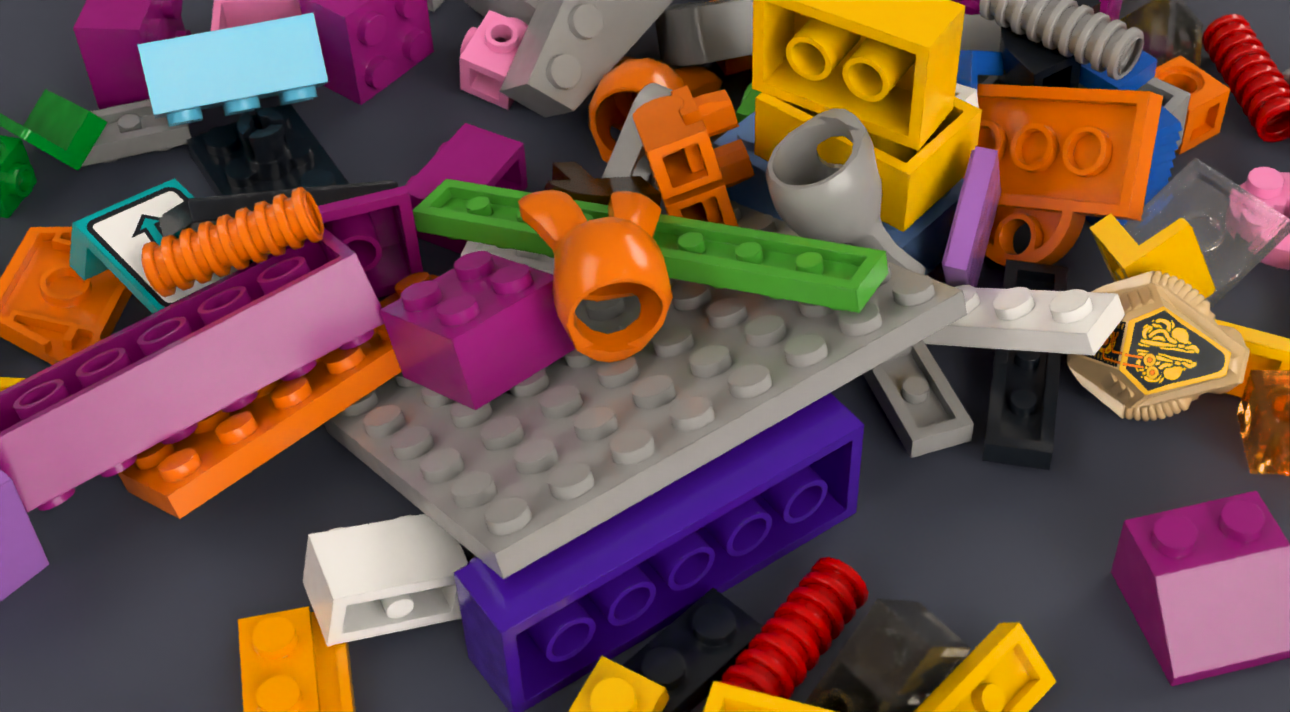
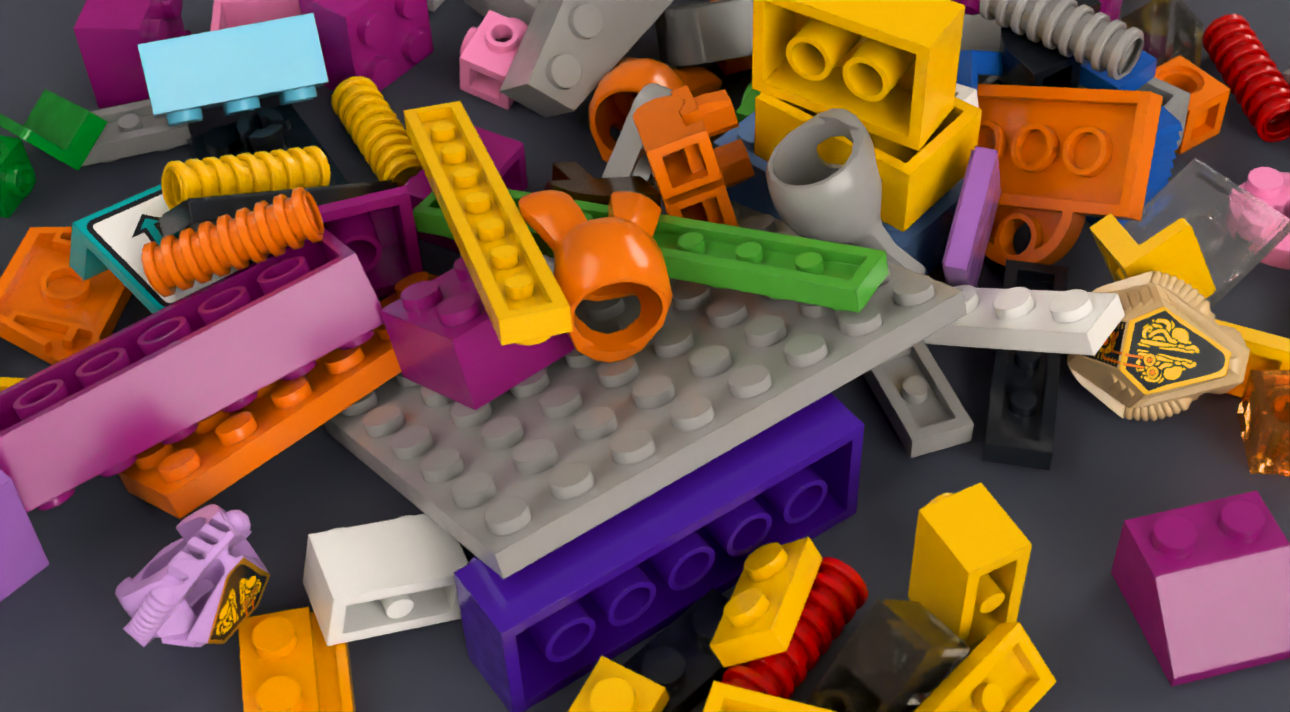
none -> lavender helmet [115,504,270,647]
none -> yellow piece [161,145,331,210]
none -> yellow piece [331,76,422,187]
none -> yellow plate [403,101,573,345]
none -> yellow plate [709,537,823,668]
none -> yellow brick [908,482,1032,659]

